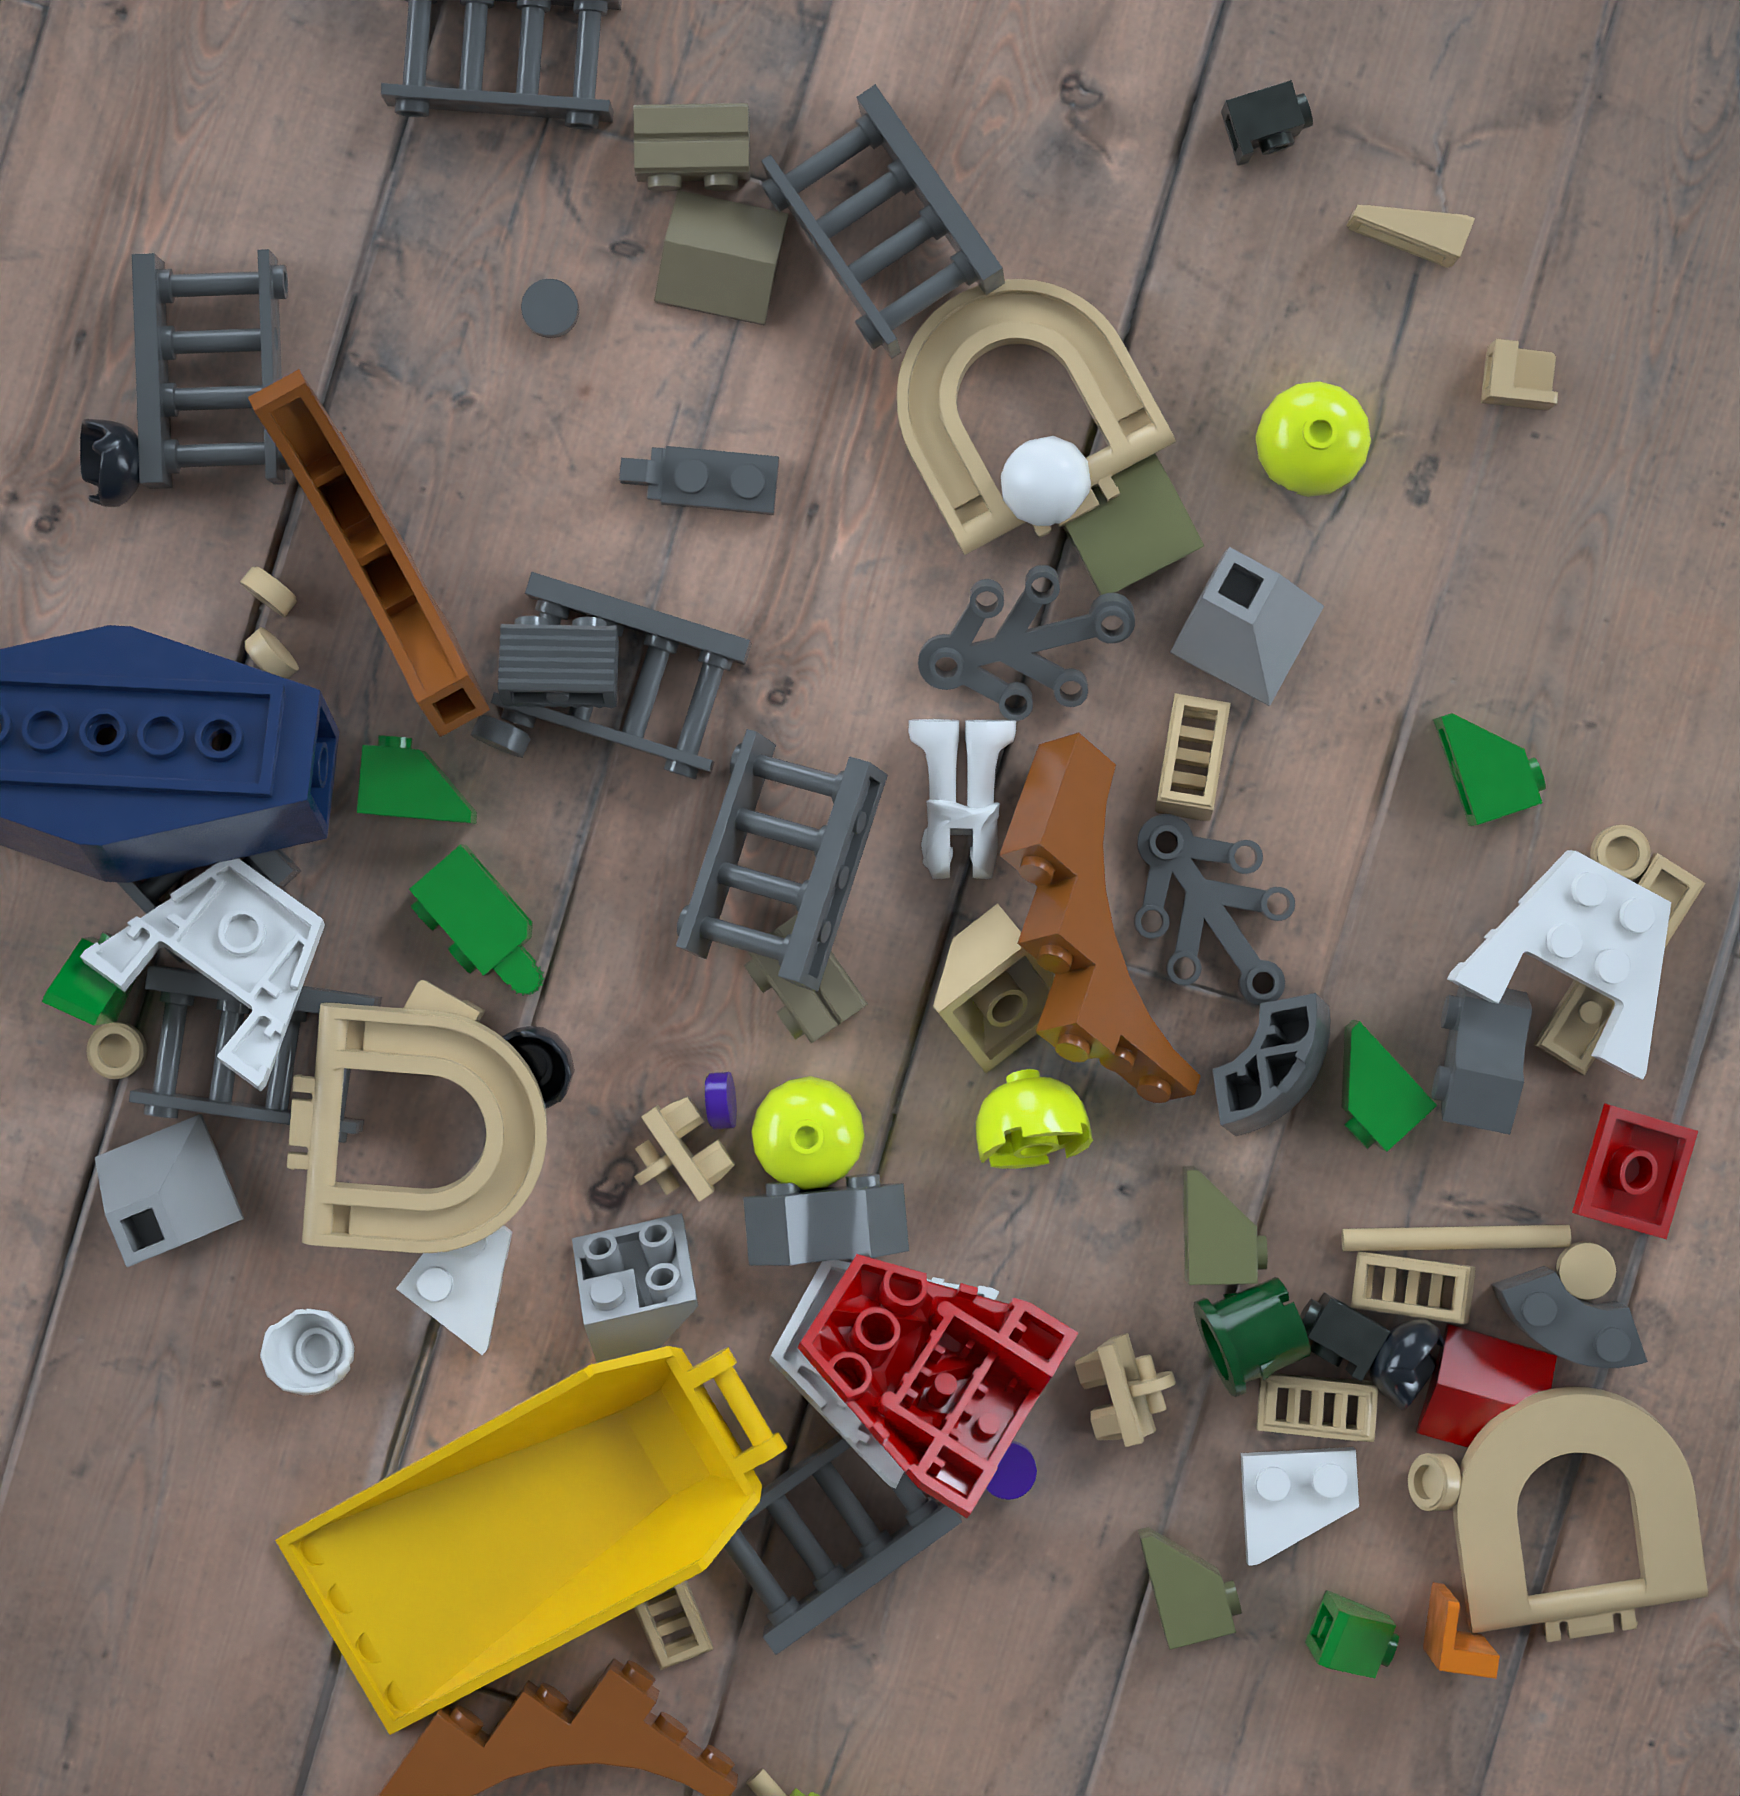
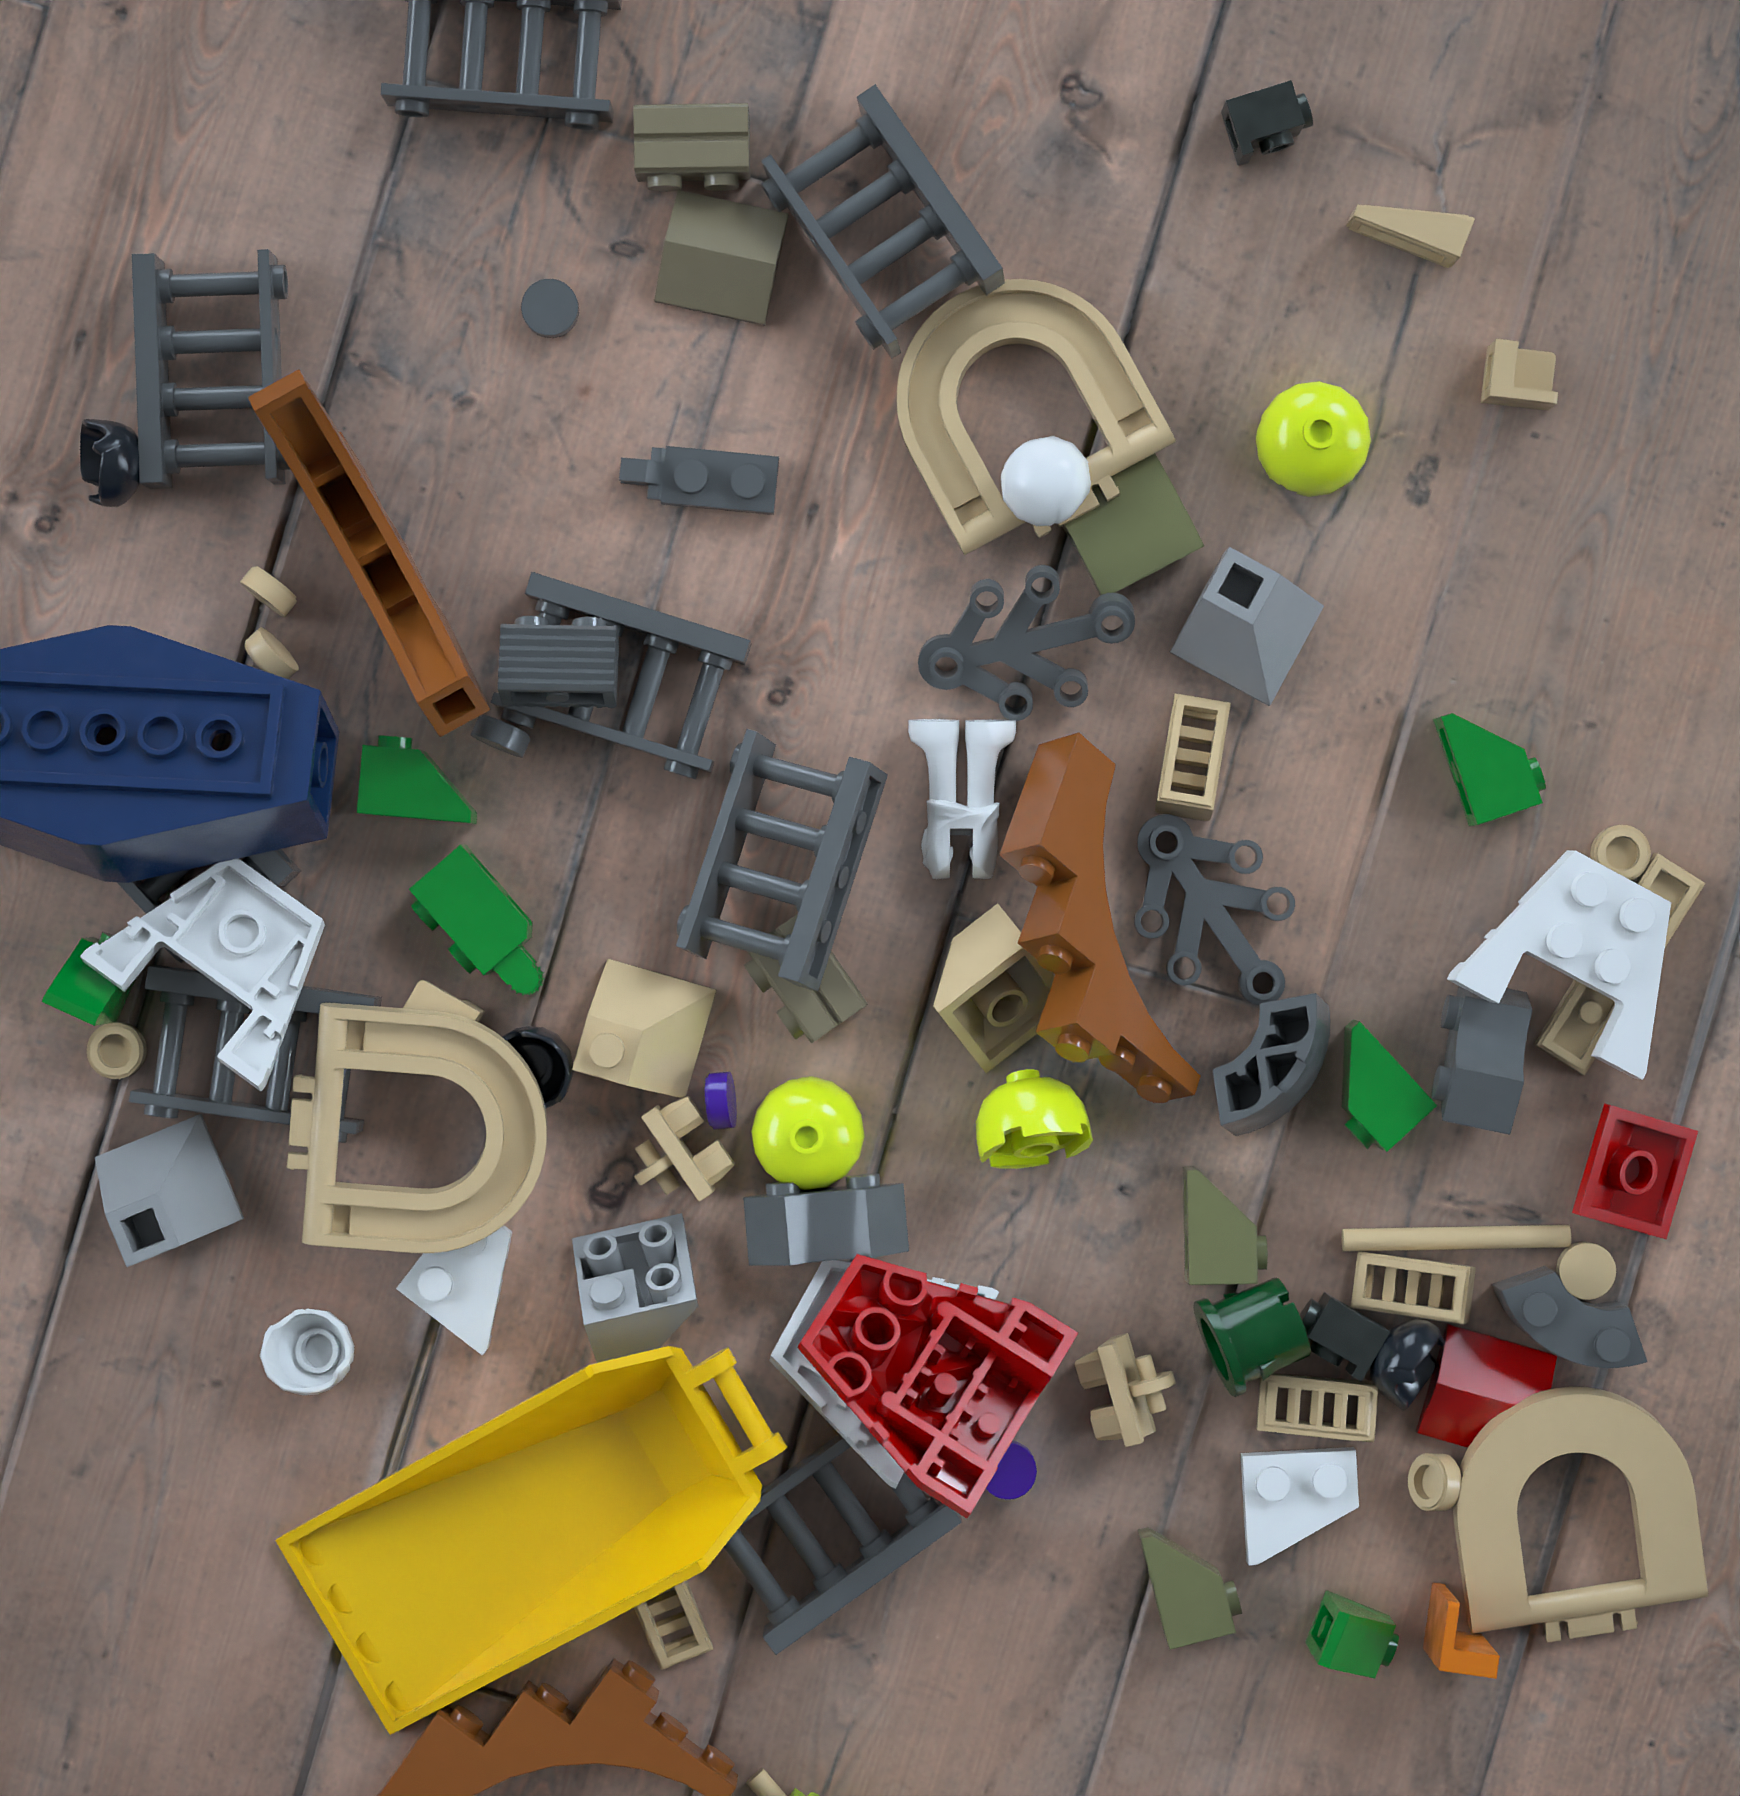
none -> tan slope [572,959,717,1098]

